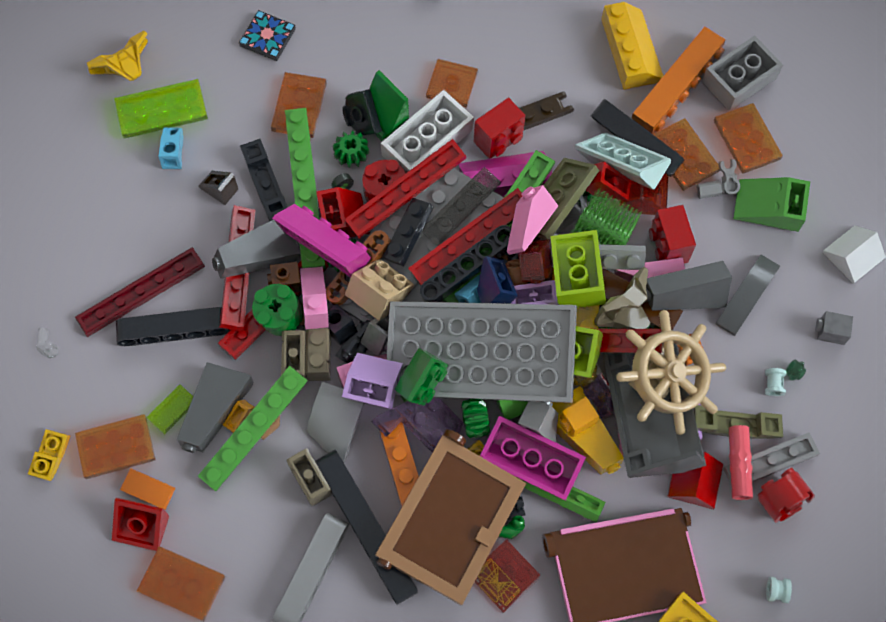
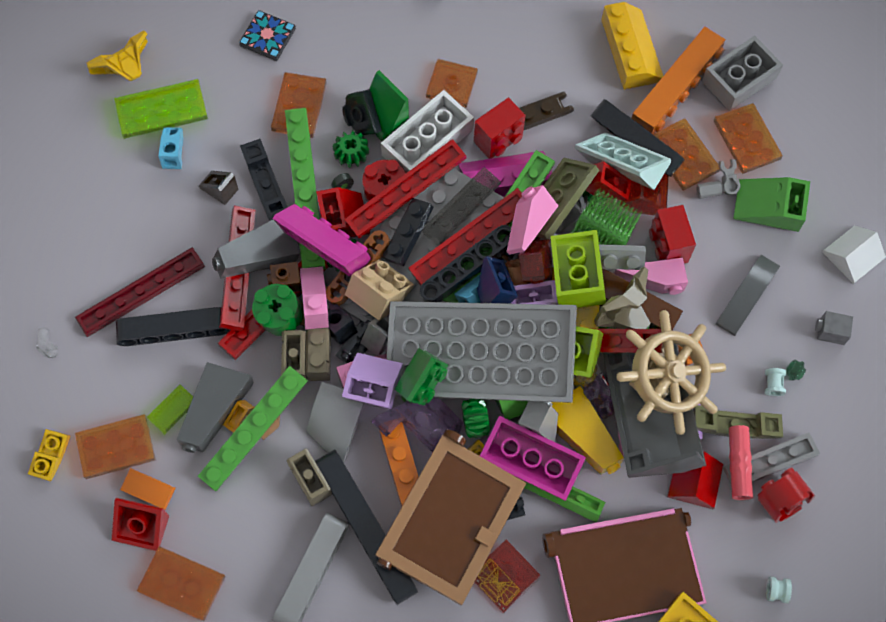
green arm [498,515,525,539] -> none
light orange brick [560,397,599,437] -> none
dark grey slope [645,261,732,310] -> none

